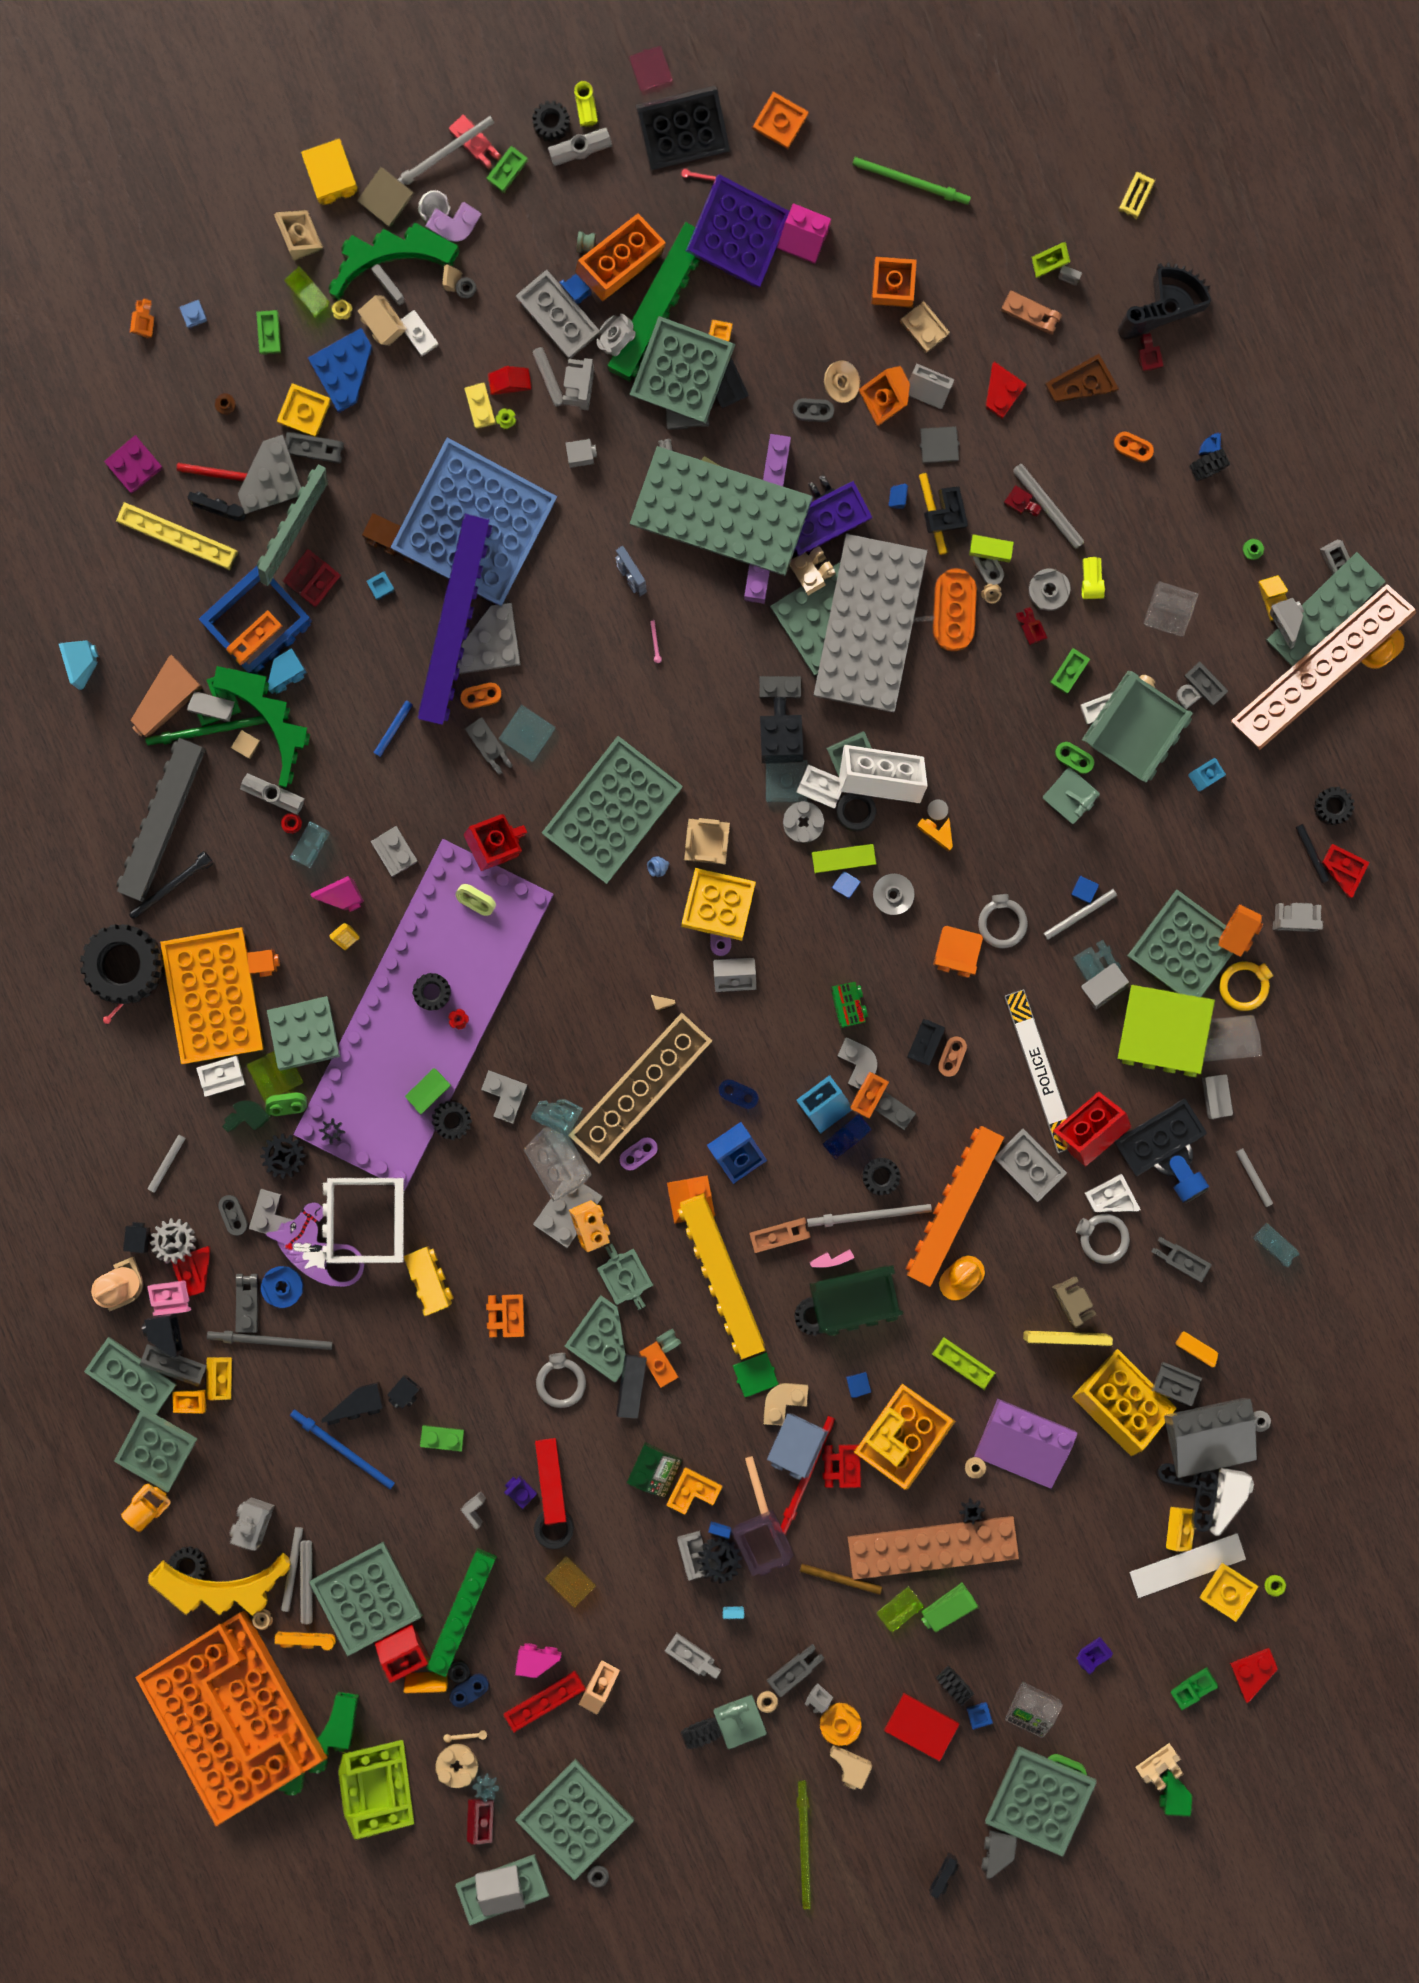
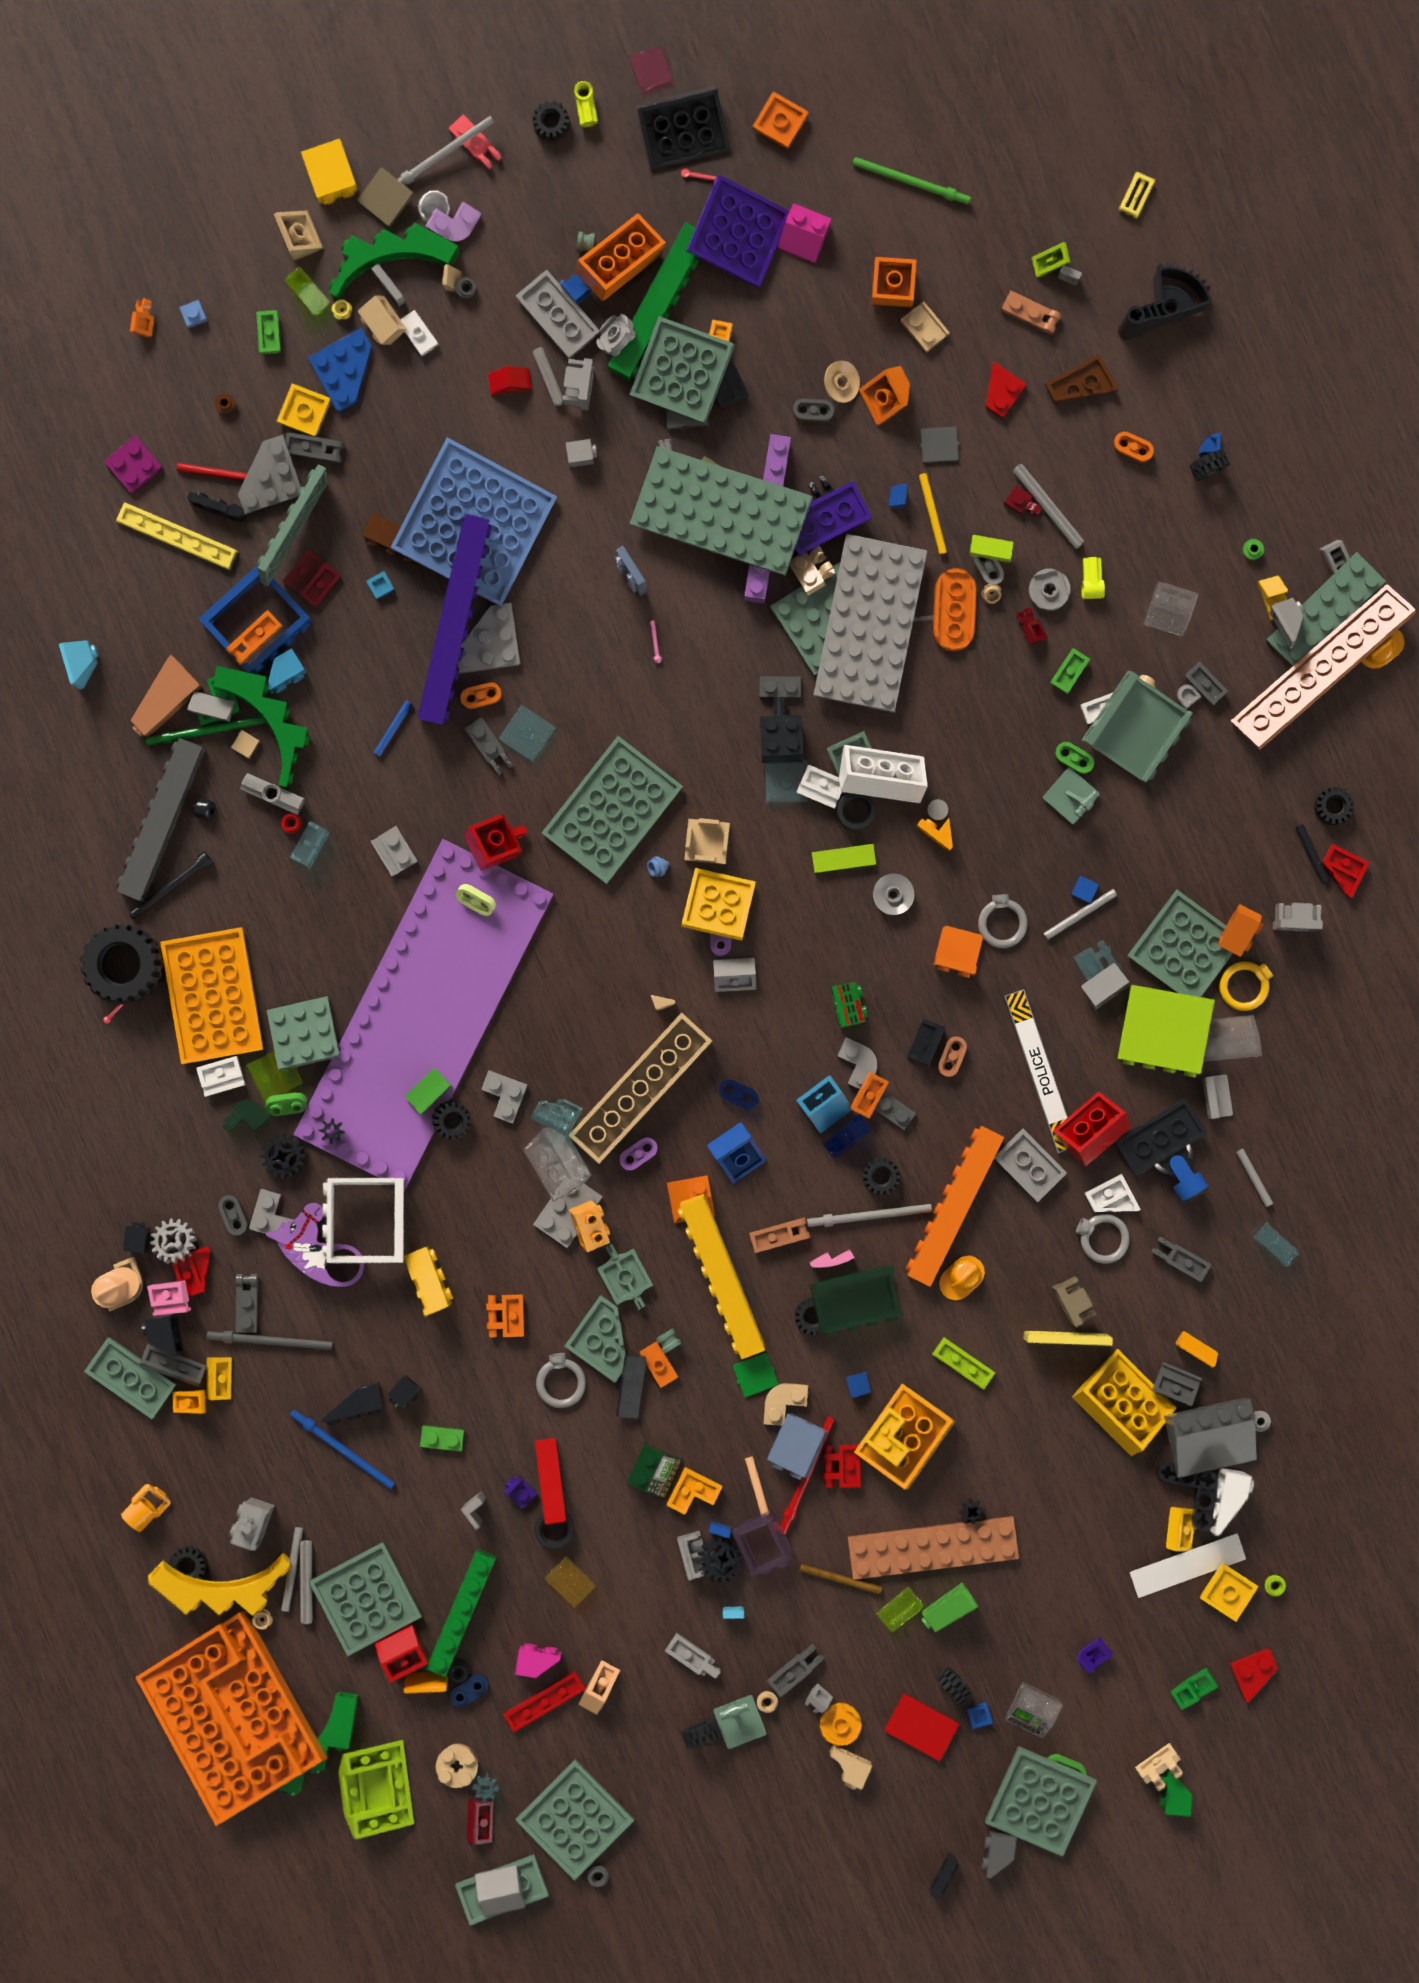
sand green plate [114,1408,197,1492] -> none
light grey bar [147,1134,186,1193] -> none
orange brick [247,950,280,977] -> none
blue plate [261,1266,303,1308] -> none
light orange plate [275,1632,336,1650] -> none
dark pink slope [311,876,364,912] -> none
yellow slope [329,923,360,950] -> none
black tyre [412,973,451,1011] -> none
tan hinge [443,1730,487,1743] -> none
red plate [448,1009,469,1030] -> none
light yellow plate [465,383,496,429] -> none
bright green plate [487,146,528,193] -> none
lime plate [496,409,516,429] -> none
light grey piece [548,128,612,166] -> none
light grey plate [783,801,824,843] -> none
clear neon green bar [796,1781,811,1909] -> none
slope [832,871,861,900] -> none
light grey panel [909,364,954,409] -> none
black plate [924,486,968,534] -> none
tan plate [965,1457,986,1478] -> none
medium lavender slope [974,1399,1078,1489] -> none
dark red plate [1138,333,1163,372] -> none
dark azure slope [1189,758,1226,791] -> none
none -> black piece [193,798,216,821]

